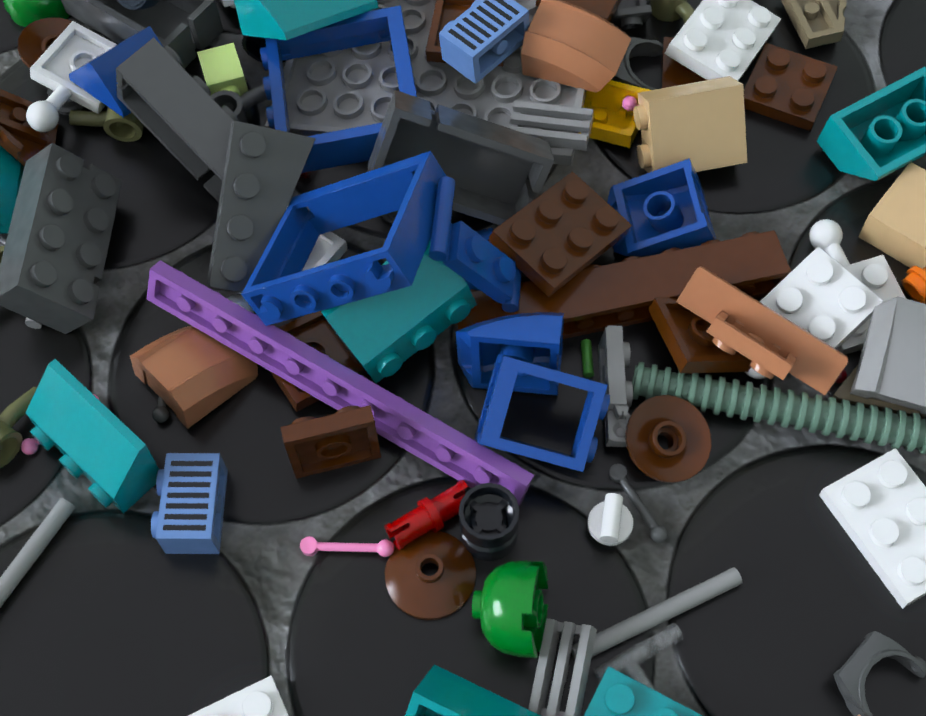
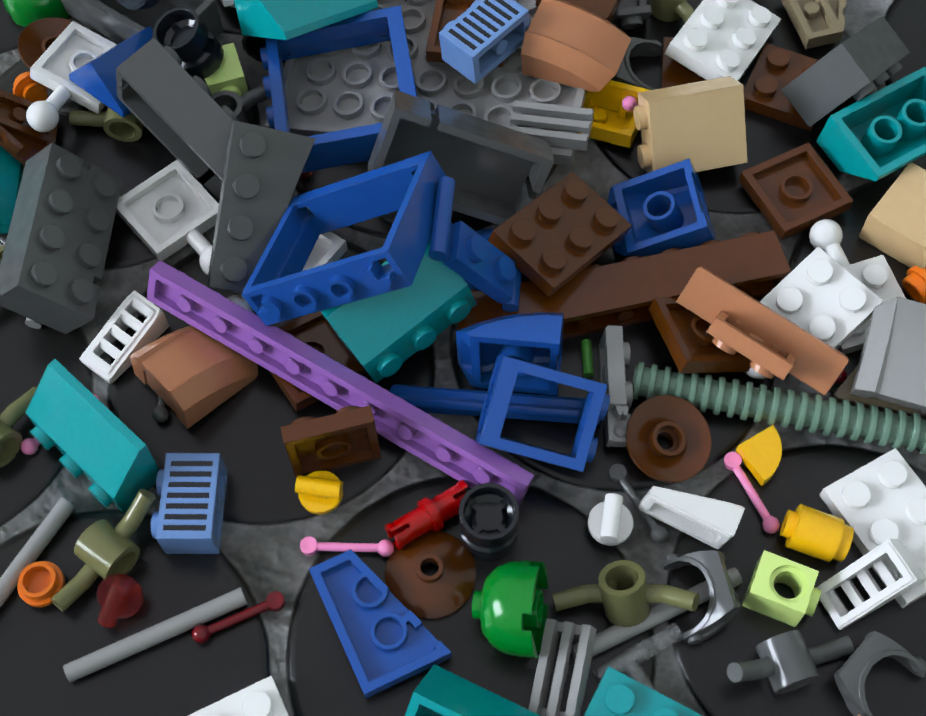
none -> orange plate [13,71,48,103]
none -> orange plate [17,561,65,607]
none -> olive piece [51,489,156,612]
none -> light grey bar [63,587,248,683]
none -> white slope [79,290,170,385]
none -> clear red plate [97,574,143,628]
none -> white plate [116,160,219,275]
none -> black wheel [152,6,224,79]
none -> dark red hinge [192,591,285,643]
none -> yellow plate [295,471,343,515]
none -> blue wing [309,549,452,699]
none -> blue axle [389,384,602,425]
none -> olive piece [551,560,700,627]
none -> white slope [638,486,745,549]
none -> dark grey helmet [662,550,741,645]
none -> bright pink hinge [723,451,780,534]
none -> dark grey piece [727,630,855,694]
none -> yellow tile [735,425,782,487]
none -> reddish brown plate [739,142,854,240]
none -> yellowish green brick [742,550,821,627]
none -> yellow brick [780,504,854,562]
none -> dark grey wedge [781,16,910,127]
none -> white slope [816,539,926,630]

